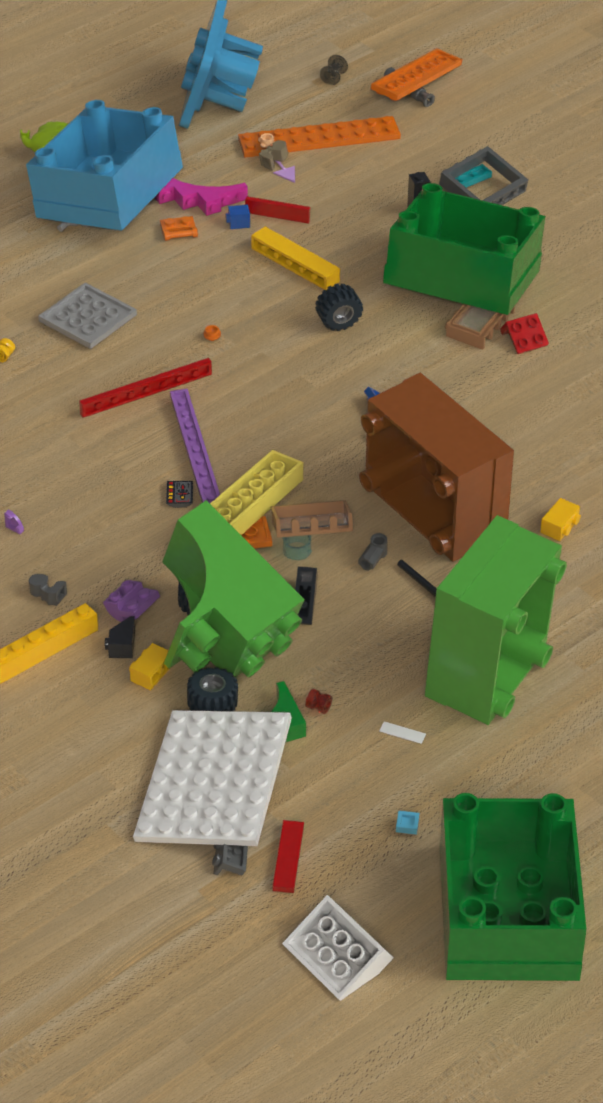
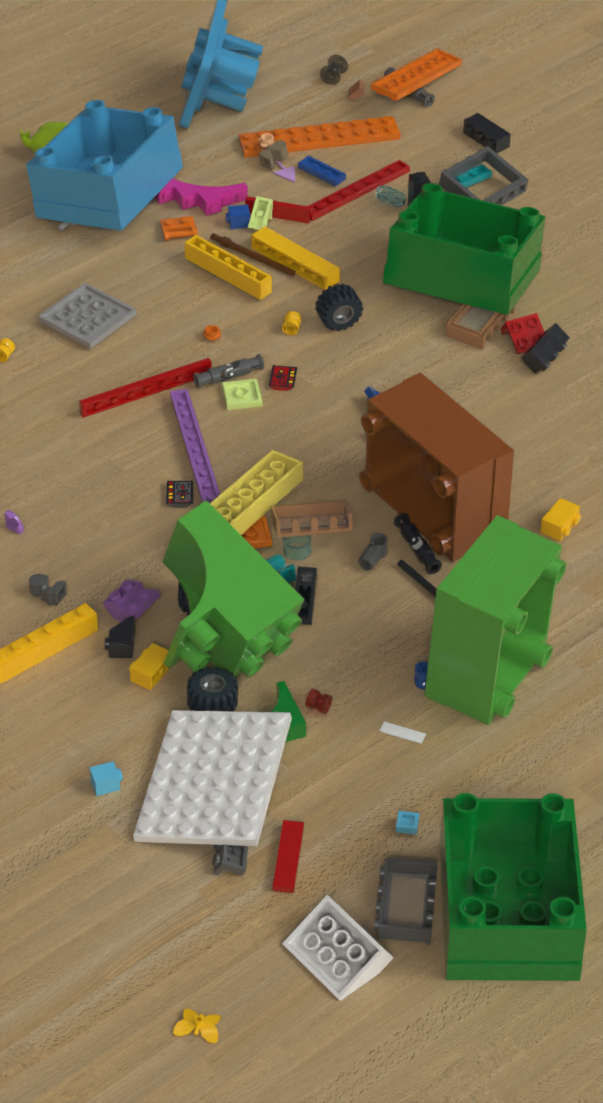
none -> medium azure brick [89,761,123,796]
none -> yellow piece [173,1008,221,1044]
none -> yellow brick [185,235,272,300]
none -> dark grey piece [193,354,264,388]
none -> reddish brown bar [210,233,296,277]
none -> yellowish green tile [222,379,263,410]
none -> yellowish green slope [248,196,273,231]
none -> teal leg [265,554,296,584]
none -> piece [269,365,297,391]
none -> yellow wheel [282,311,302,336]
none -> blue plate [298,155,346,187]
none -> red tile [308,160,410,221]
none -> nougat plate [348,80,365,101]
none -> window [374,858,437,945]
none -> clear light blue plate [376,185,406,207]
none -> black piece [393,513,442,574]
none -> blue wheel [414,661,428,690]
none -> black brick [463,113,511,153]
none -> black brick [521,323,570,374]

